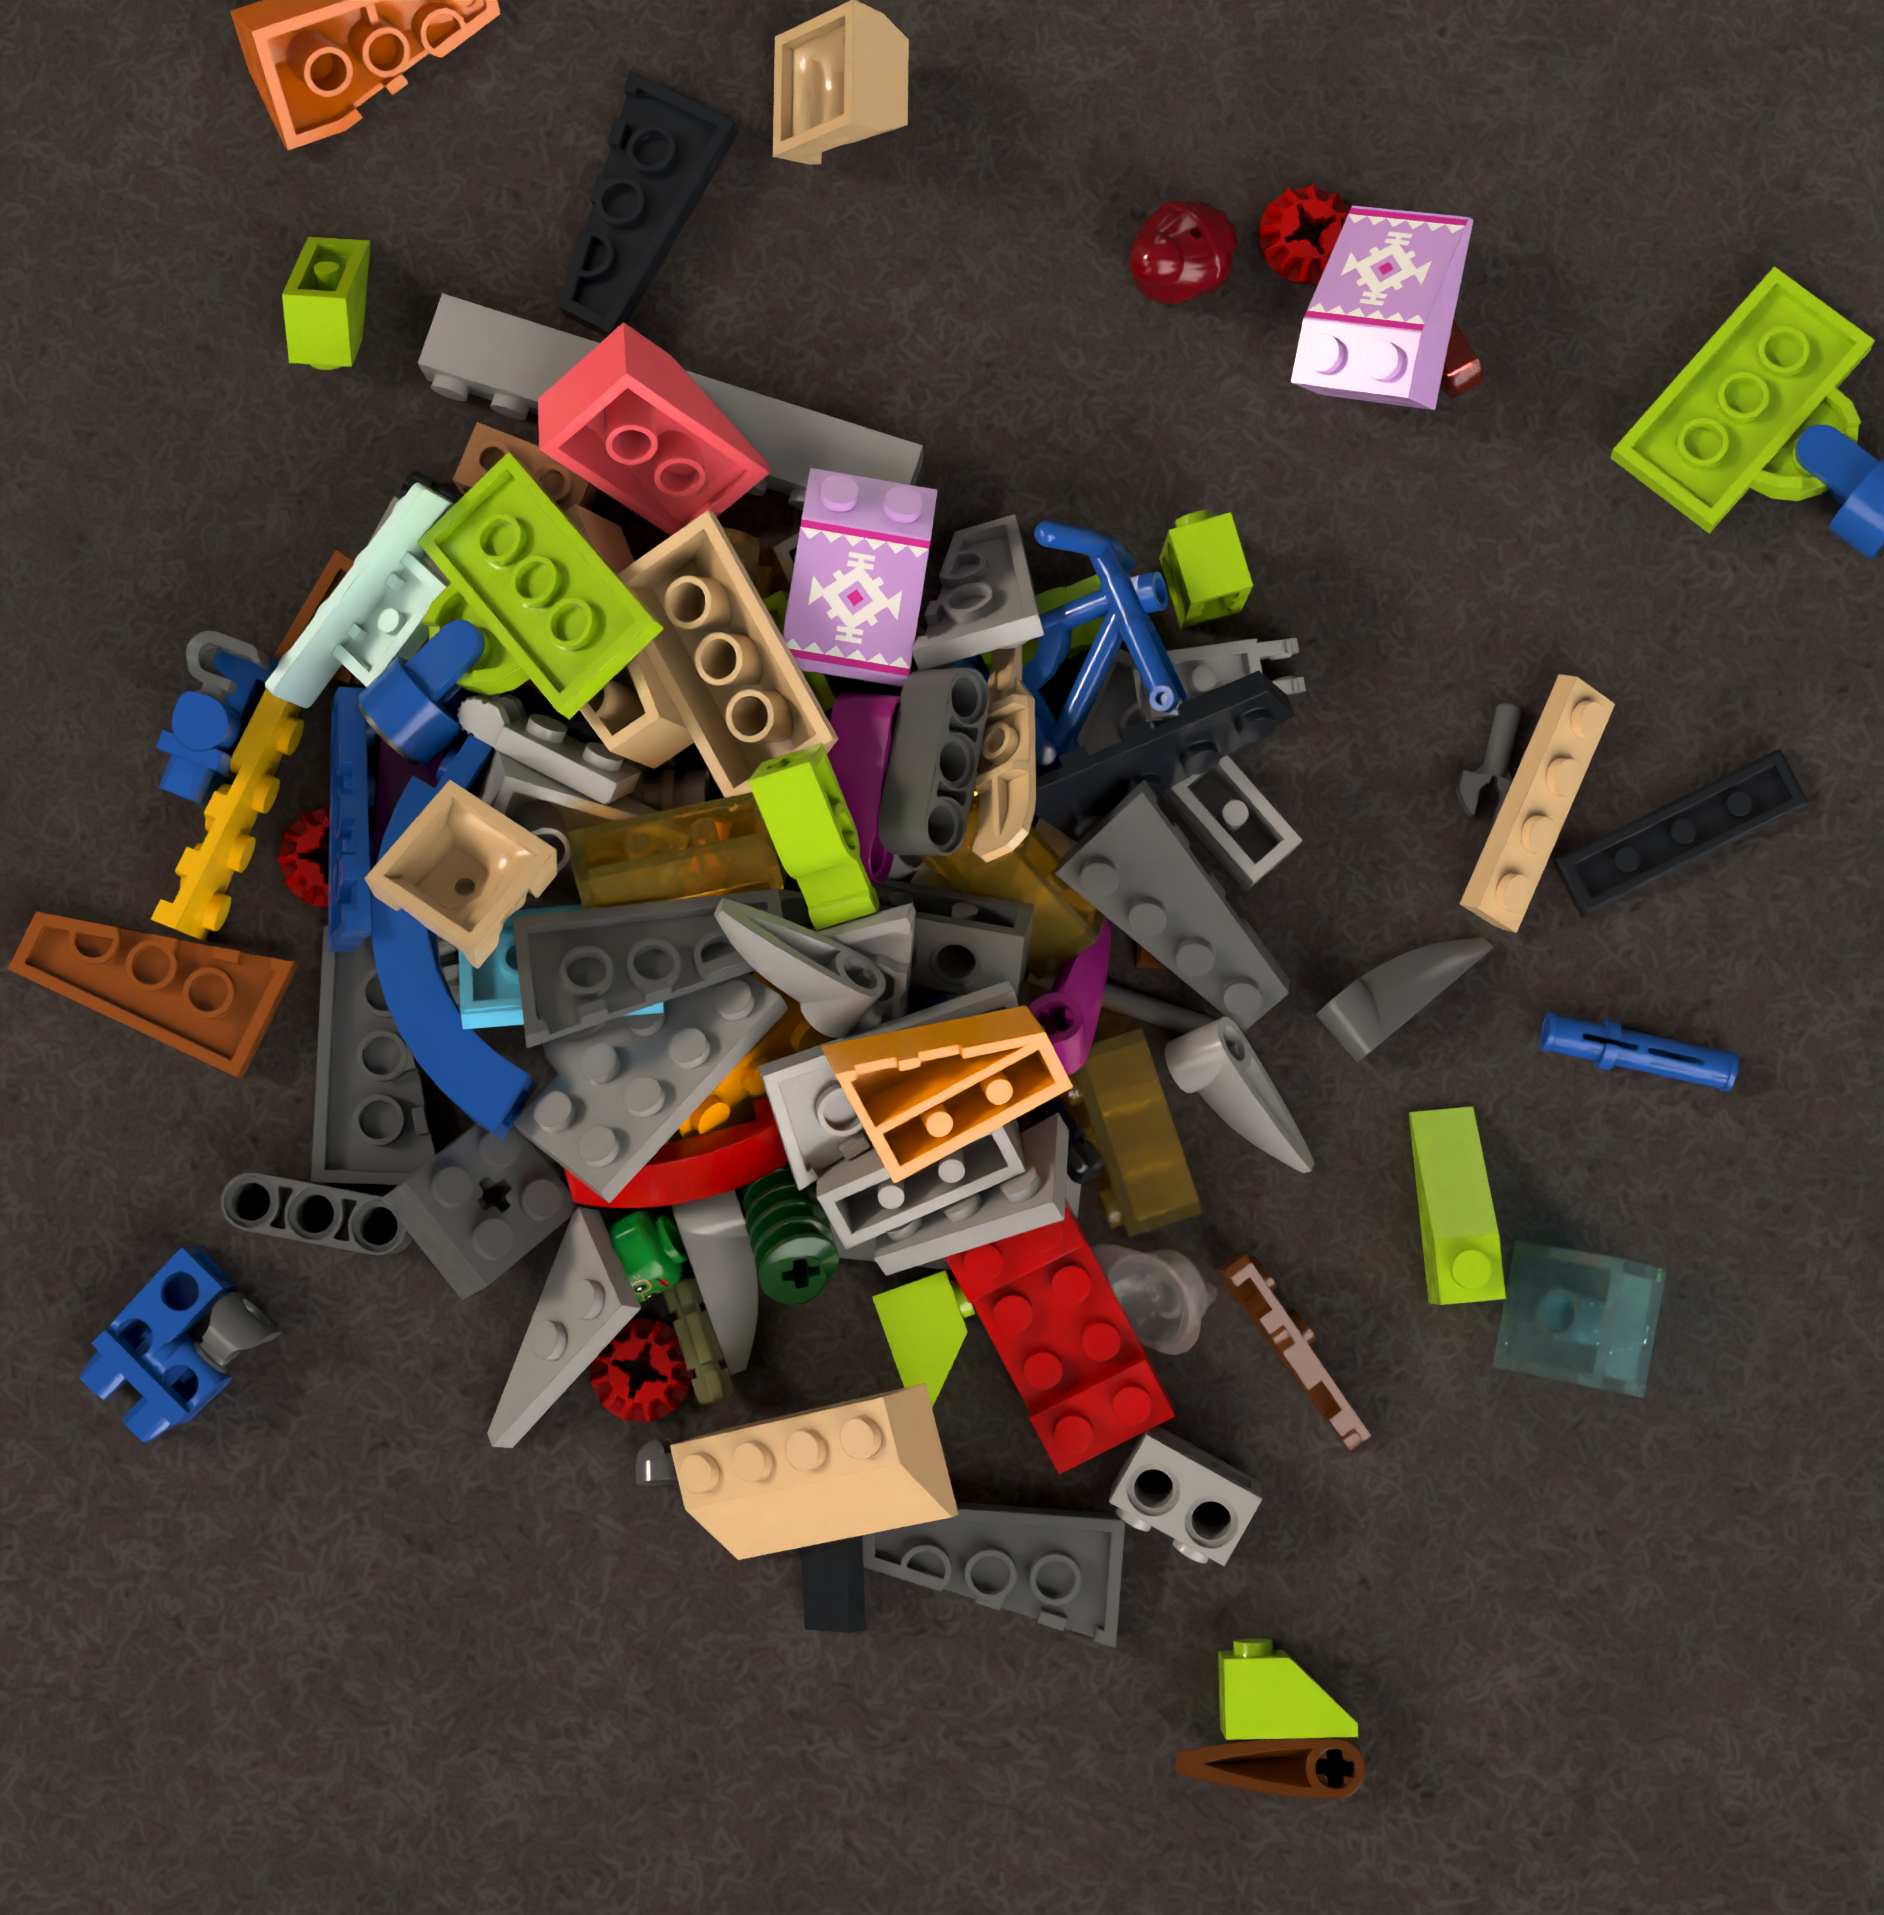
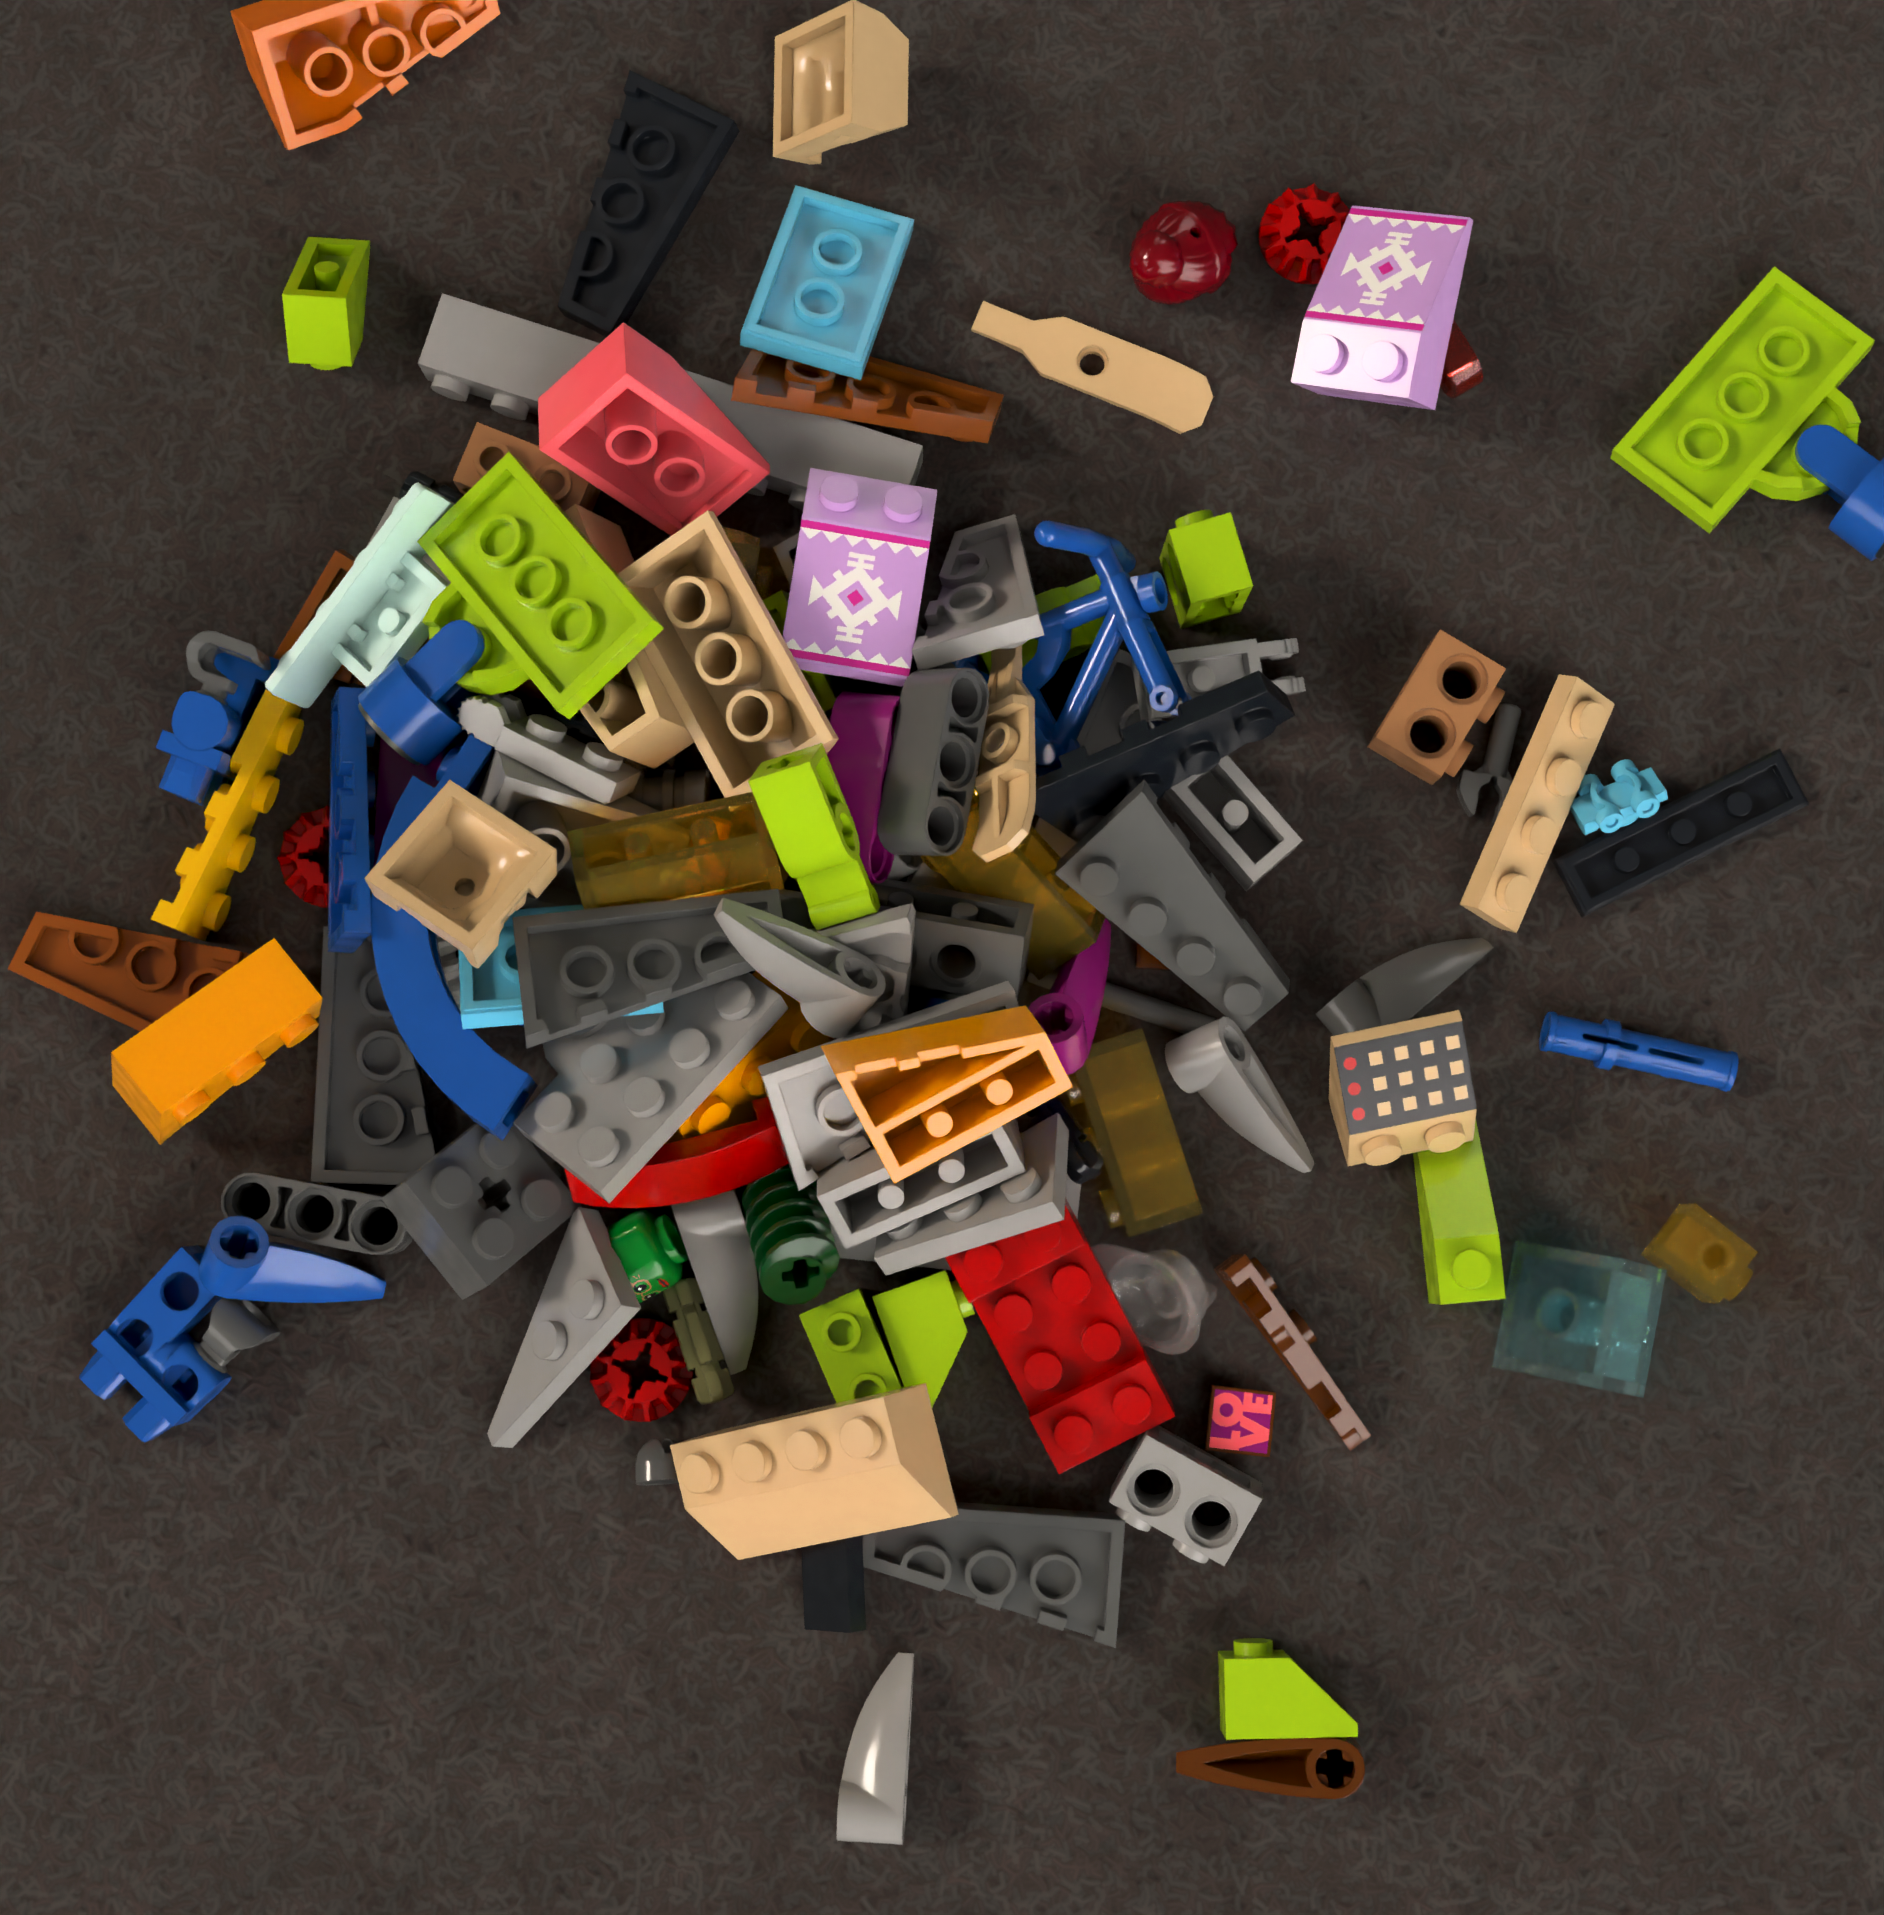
none -> light orange wedge [111,938,323,1145]
none -> blue piece [198,1216,386,1303]
none -> dark orange wing [731,349,1004,444]
none -> medium azure tile [740,185,914,380]
none -> lime brick [799,1288,904,1403]
none -> light grey piece [836,1652,915,1845]
none -> tan piece [971,301,1214,434]
none -> tile [1204,1384,1276,1457]
none -> slope [1328,1010,1477,1166]
none -> medium nougat brick [1367,629,1506,785]
none -> medium azure piece [1570,759,1668,835]
none -> clear yellow brick [1641,1203,1758,1304]

